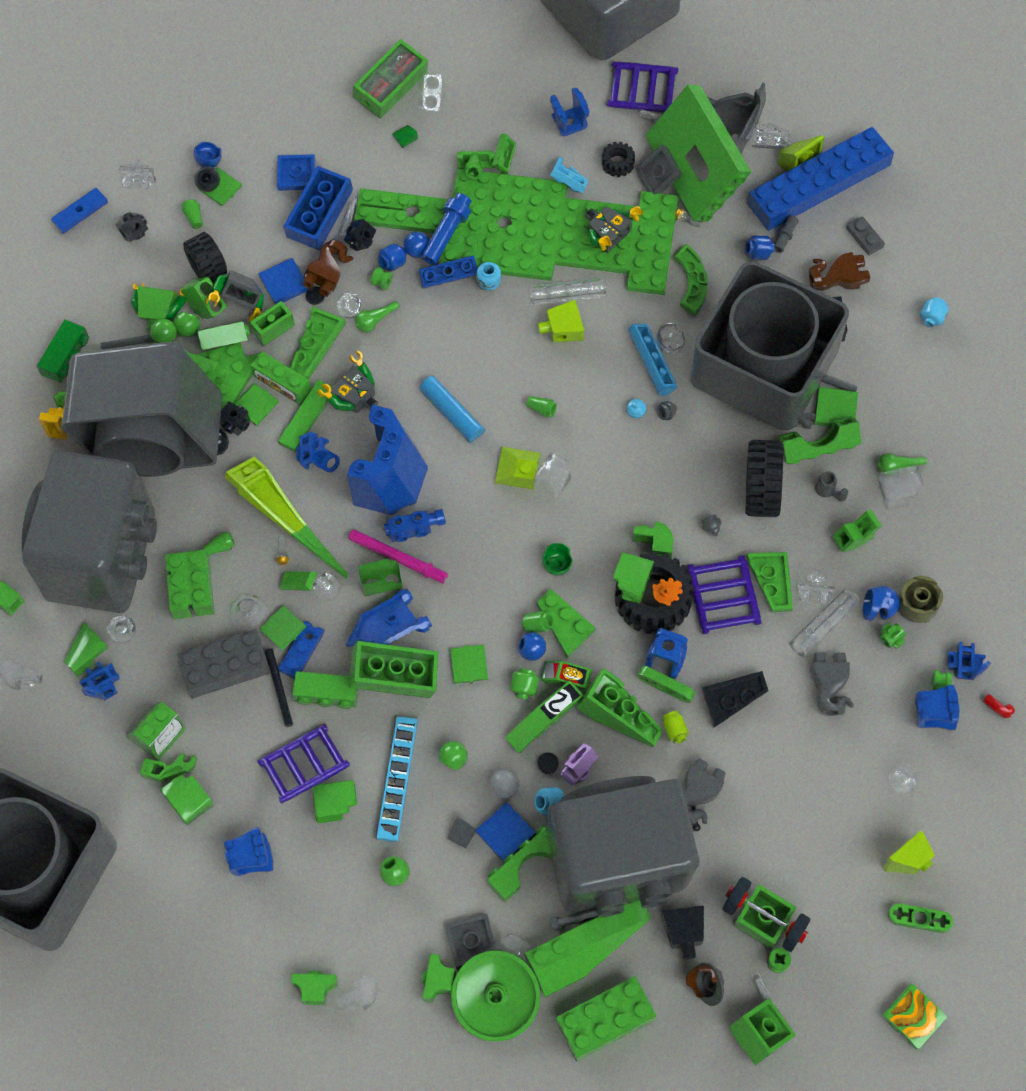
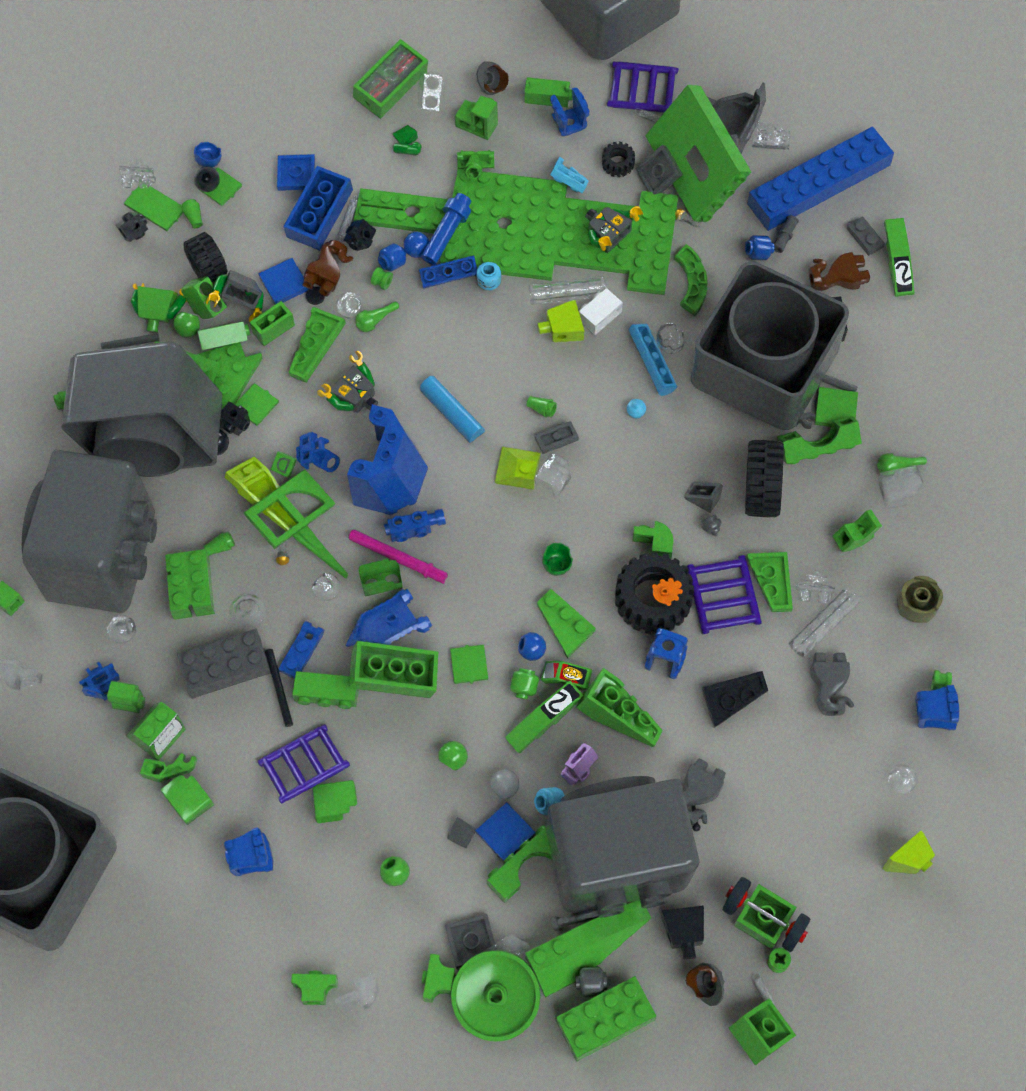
green brick [37,319,89,383] -> none
yellow arch [39,407,68,440] -> none
blue tile [51,188,108,234] -> none
bright green slope [64,623,108,677] -> none
bright green piece [150,318,177,343] -> none
bright green brick [251,351,311,405] -> none
bright green piece [260,605,306,651] -> none
bright green tile [278,380,332,452] -> none
bright green tile [280,571,317,591] -> none
tile [377,716,418,842] -> none
bright green tile [492,133,516,174] -> none
bright green brick [522,611,554,633] -> none
black piece [538,752,559,774] -> none
bright green piece [613,552,654,604] -> none
bright green beam [637,666,695,703] -> none
dark grey plate [657,401,677,420] -> none
lime brick [663,711,689,744] -> none
lime slope [778,135,825,172] -> none
dark grey piece [815,471,848,502] -> none
blue helmet [863,586,900,621] -> none
bright green gear [880,622,906,649] -> none
slope [882,983,947,1050] -> none
bright green beam [888,904,953,933] -> none
medium azure head [920,297,949,327] -> none
blue piece [948,642,991,680] -> none
red arm [983,694,1015,718] -> none
none -> bright green brick [107,681,145,713]
none -> bright green piece [124,182,183,231]
none -> bright green window [243,469,335,549]
none -> bright green tile [271,451,297,478]
none -> green arm [393,142,422,155]
none -> bright green brick [455,95,498,140]
none -> dark grey piece [476,61,509,95]
none -> bright green brick [525,77,573,108]
none -> dark grey plate [535,421,579,454]
none -> dark grey head [575,967,607,997]
none -> white piece [579,288,623,335]
none -> dark grey slope [684,482,723,513]
none -> bright green slope [884,218,915,297]

